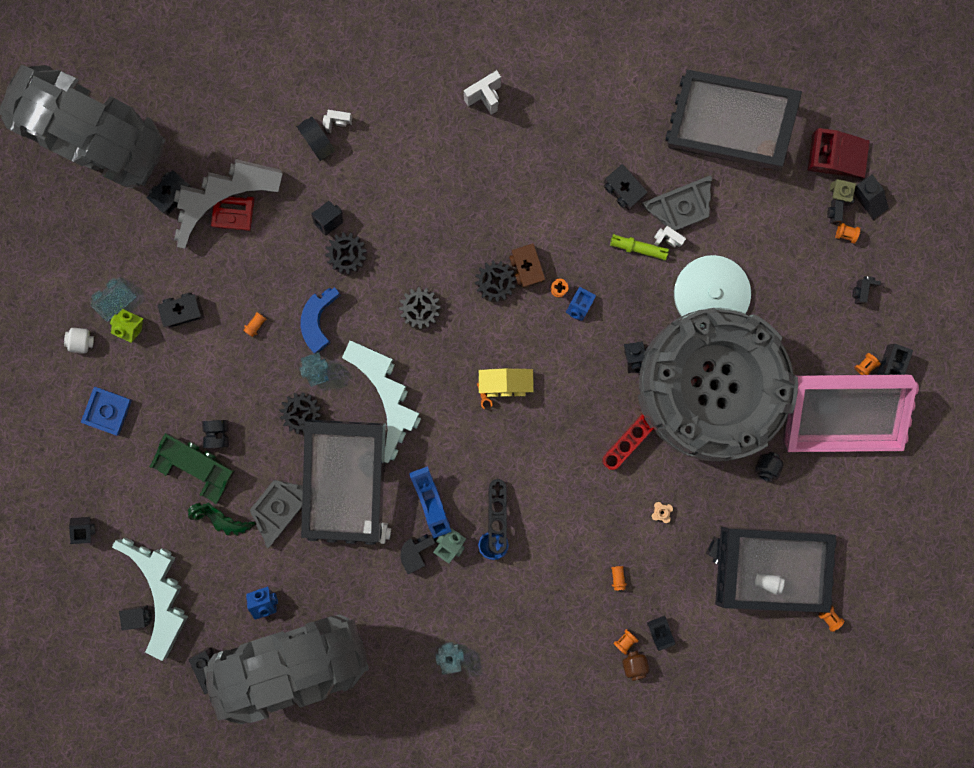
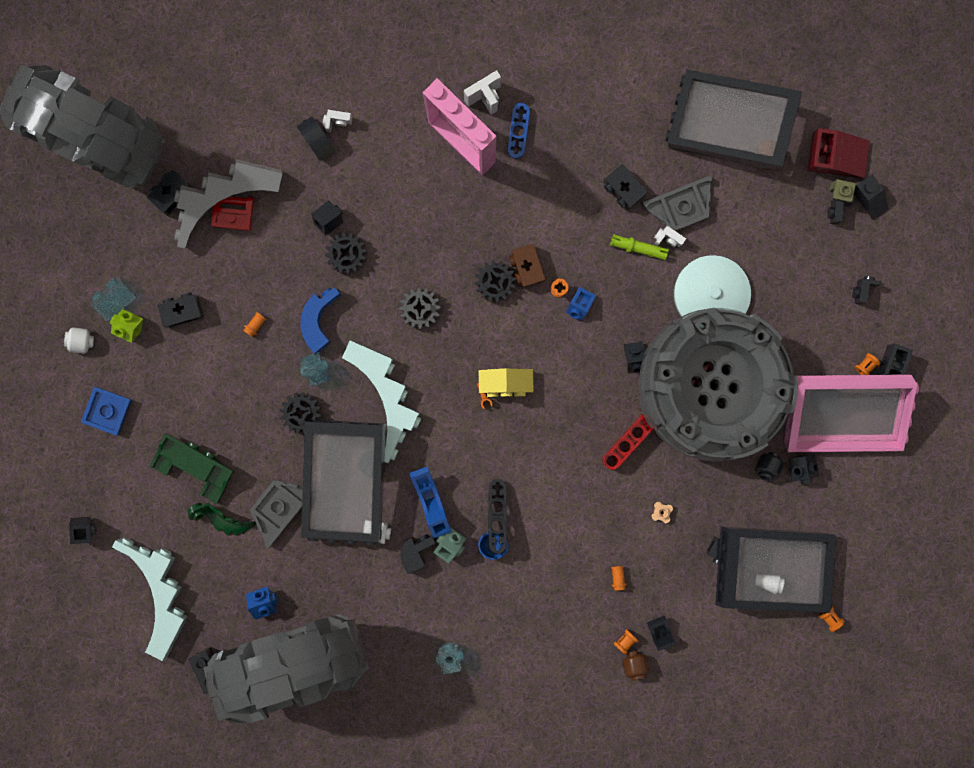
black brick [119,605,152,631] -> none
black wheel [202,420,229,448] -> none
orange bush [835,222,860,244] -> none
none -> bright pink window [423,78,497,176]
none -> blue beam [508,103,530,159]
none -> black brick [788,454,819,484]

